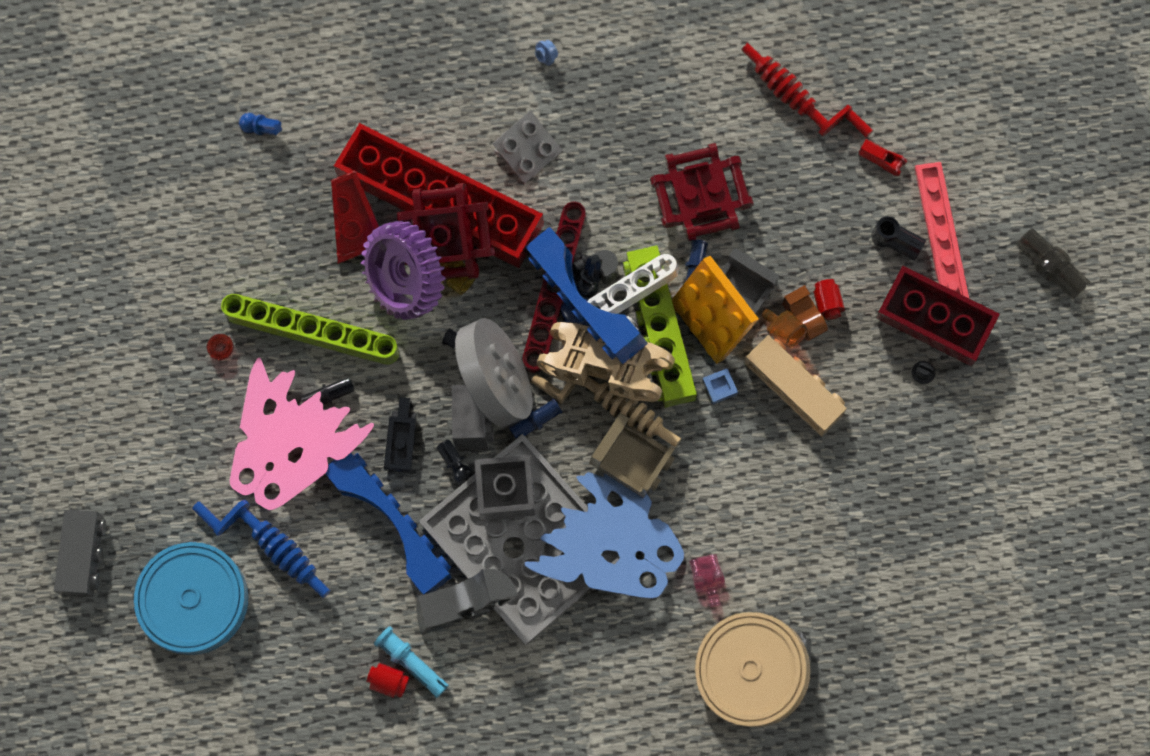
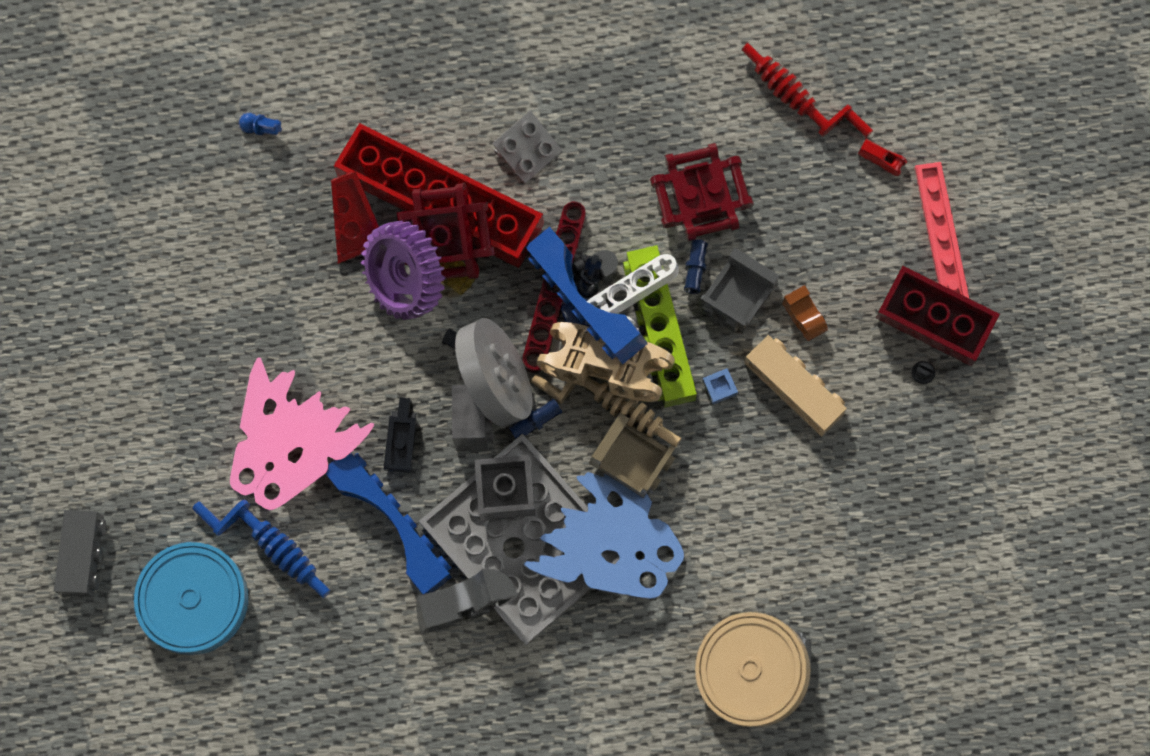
clear red plate [207,334,234,360] -> none
lime beam [221,294,399,365] -> none
black axle [300,377,355,404] -> none
red brick [366,663,410,698] -> none
medium azure pin [374,626,449,698] -> none
black axle [437,439,474,486] -> none
medium blue plate [535,40,558,65] -> none
light orange plate [672,256,759,364] -> none
clear pink piece [689,554,725,608] -> none
clear orange piece [762,309,808,348] -> none
red brick [813,279,845,320] -> none
black piece [871,216,926,261] -> none
clear smoke piece [1015,228,1091,300] -> none

